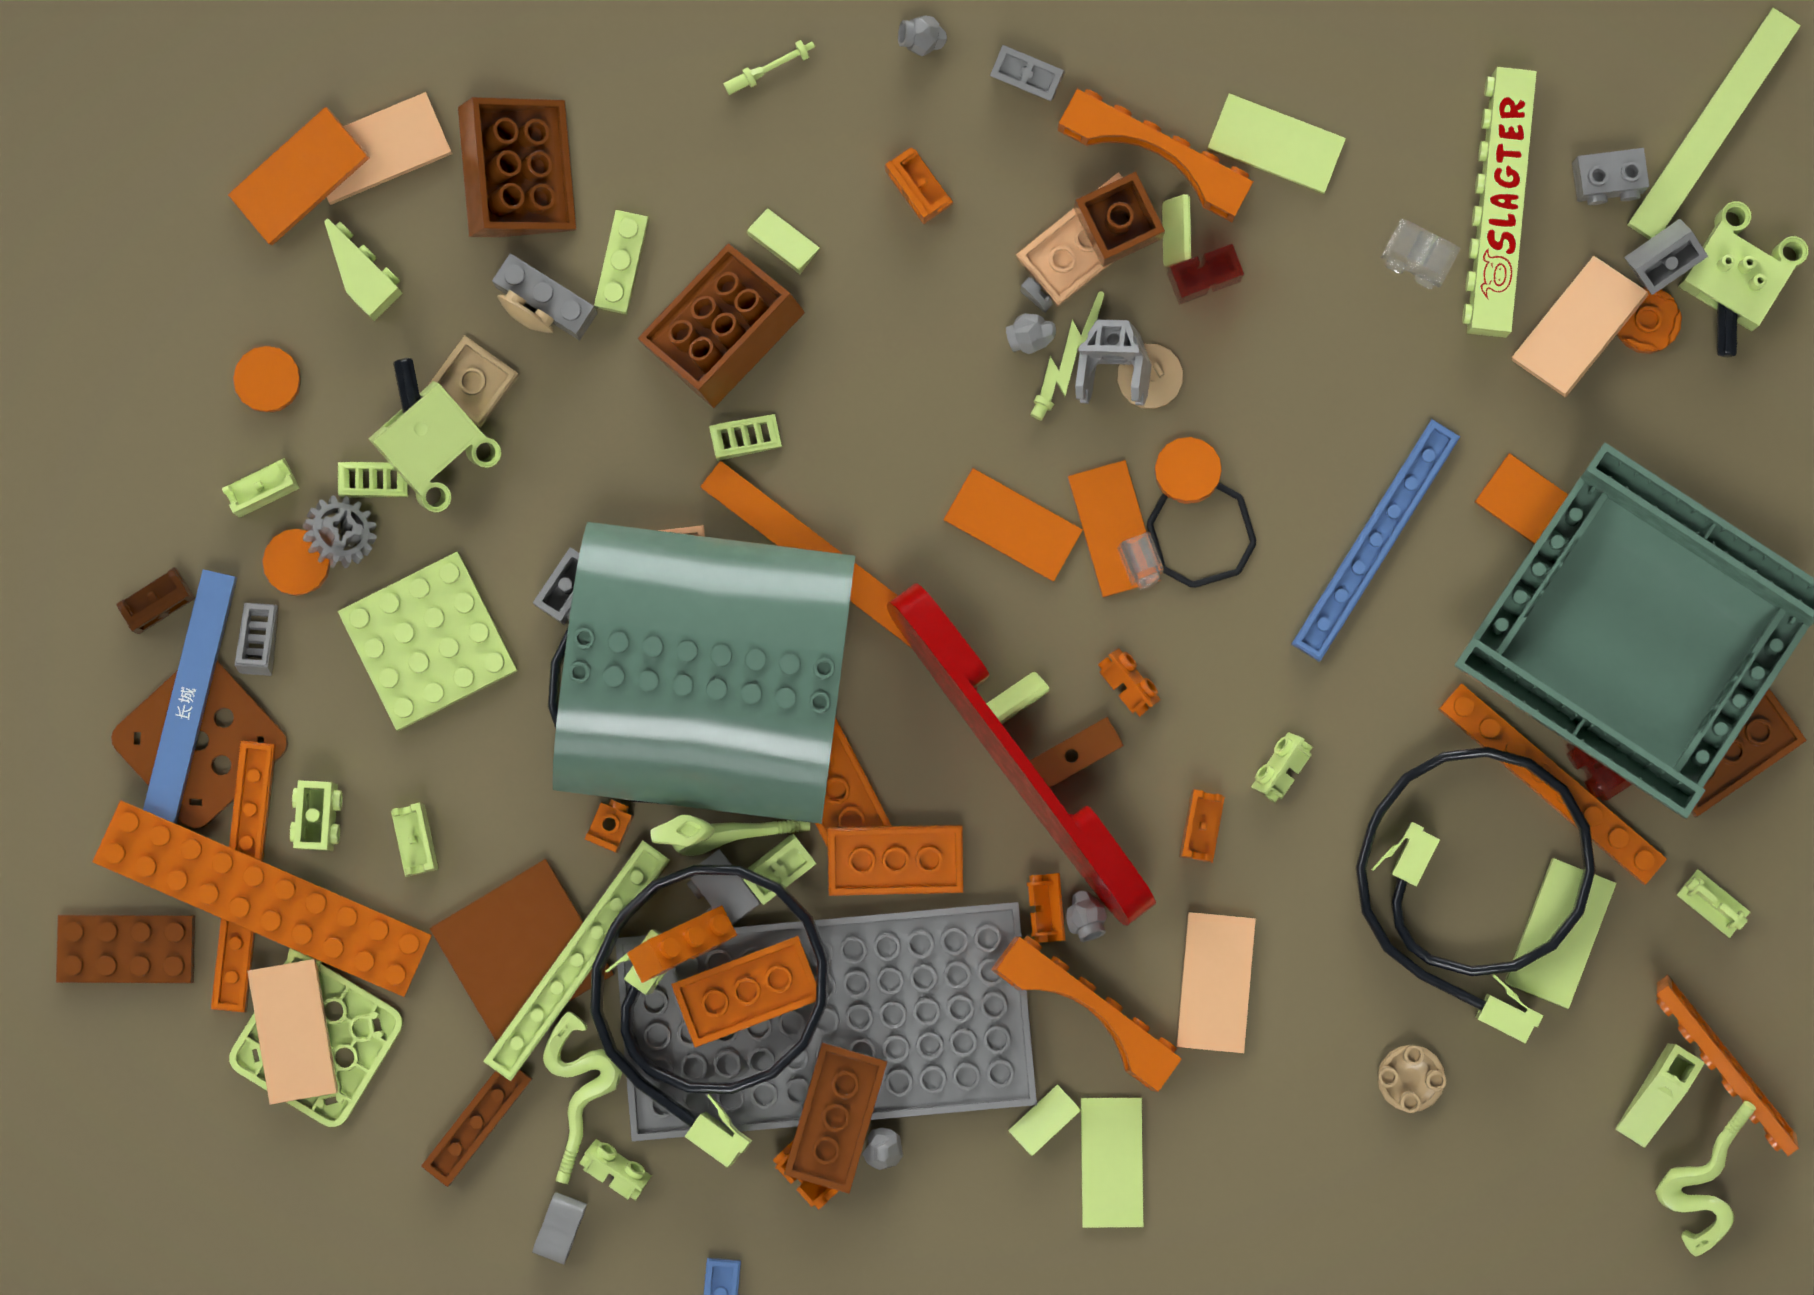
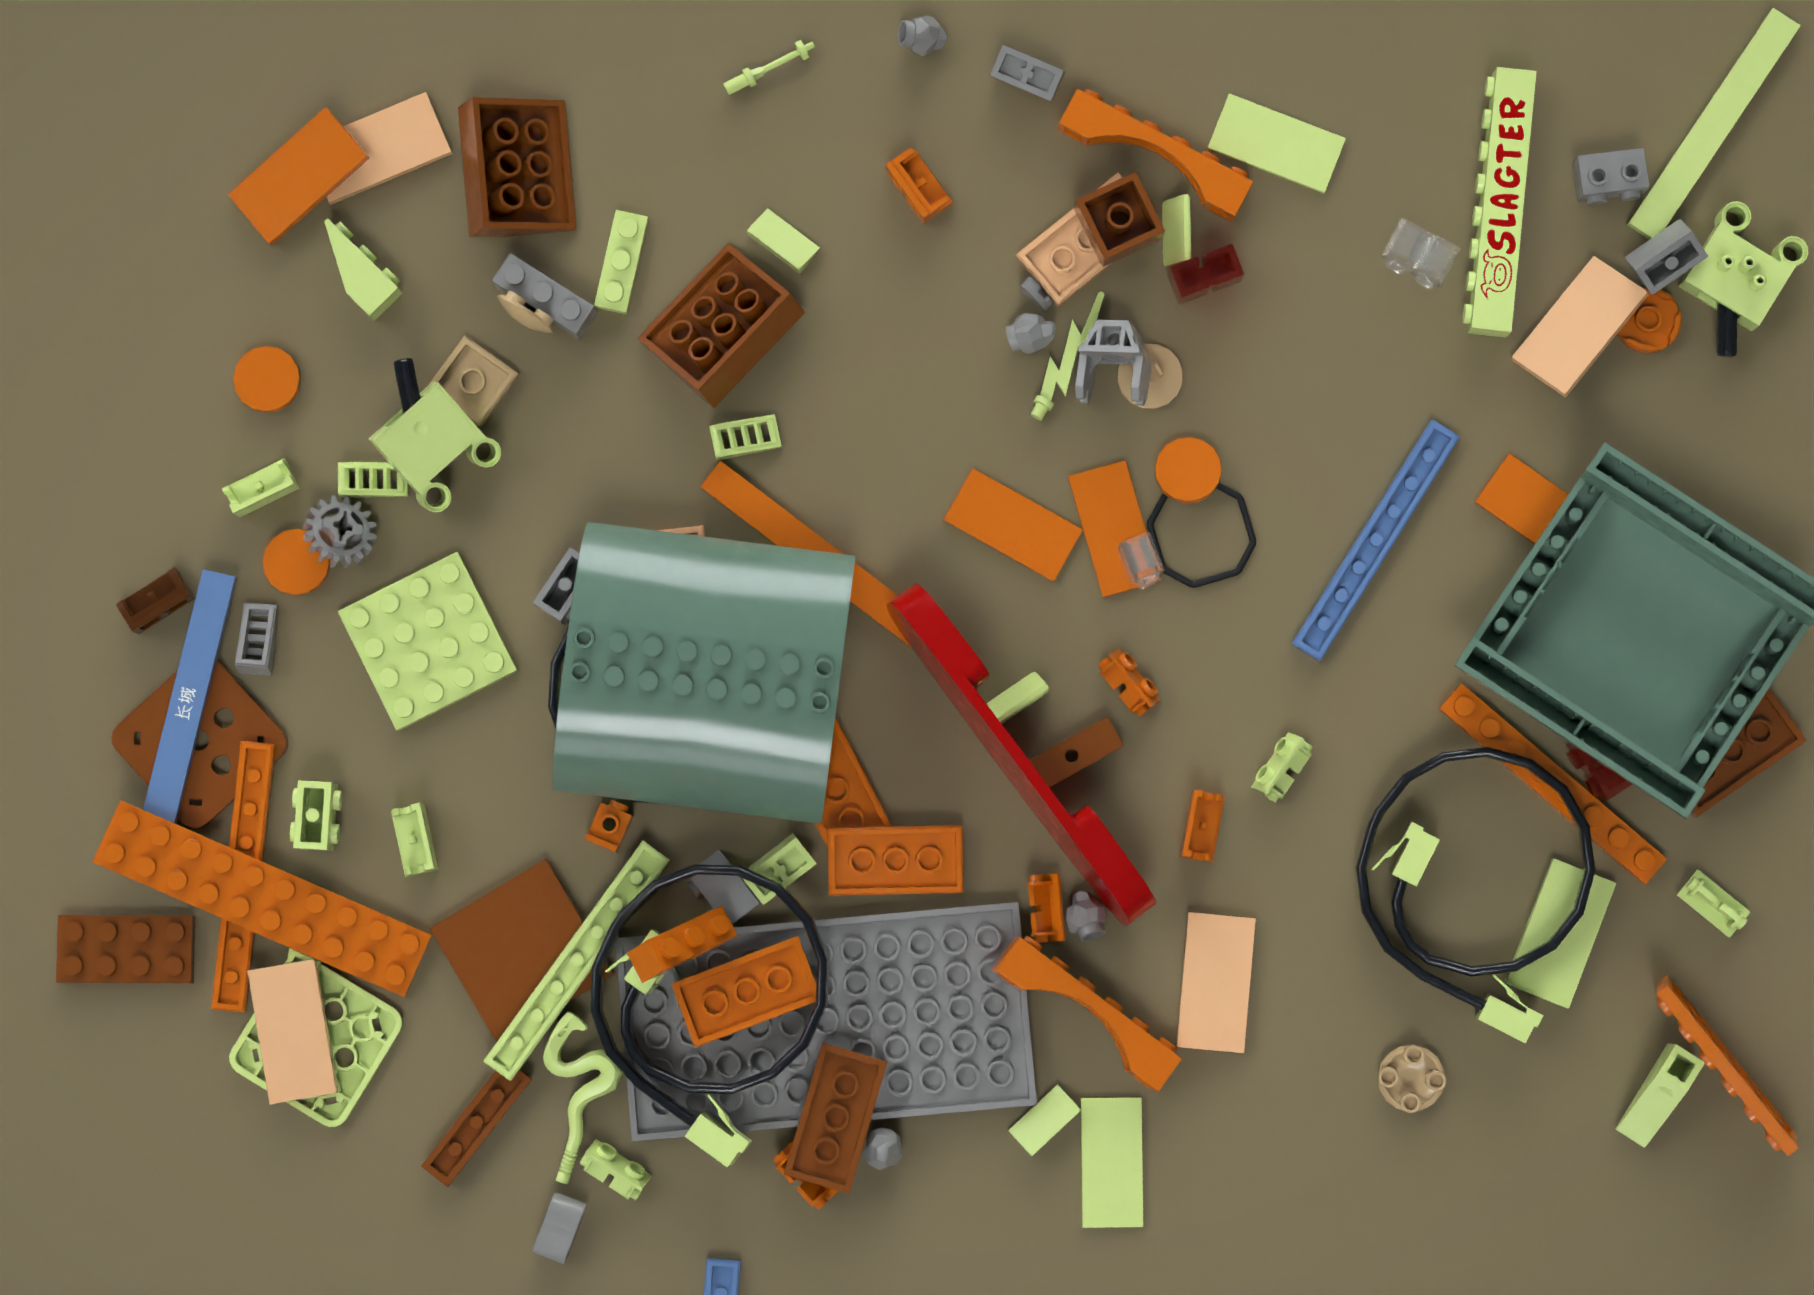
yellowish green animal [651,815,810,856] -> none
yellowish green animal [1655,1101,1756,1257] -> none

